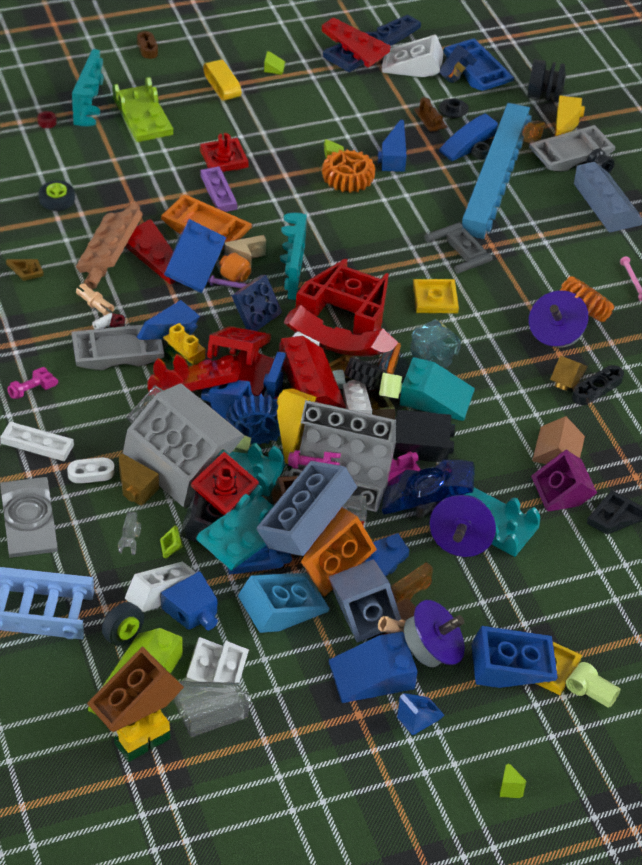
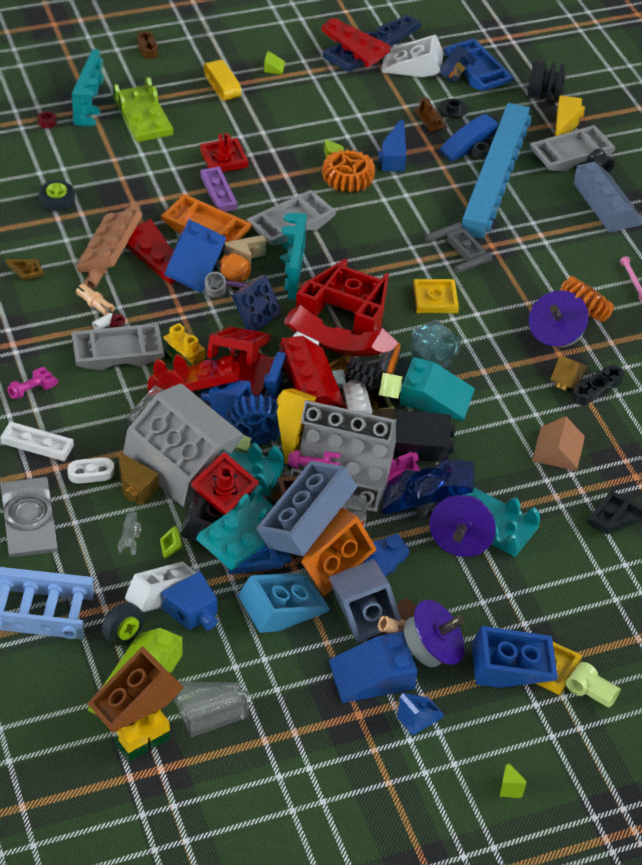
blue slope [137,300,200,340] -> none
white slope [184,637,249,693] -> none
clear orange plate [391,562,433,604] -> none
clear orange plate [522,120,545,143] -> none
magenta slope [531,449,597,511] -> none
none -> light grey wheel [205,272,226,298]
none -> light grey slope [247,190,336,245]

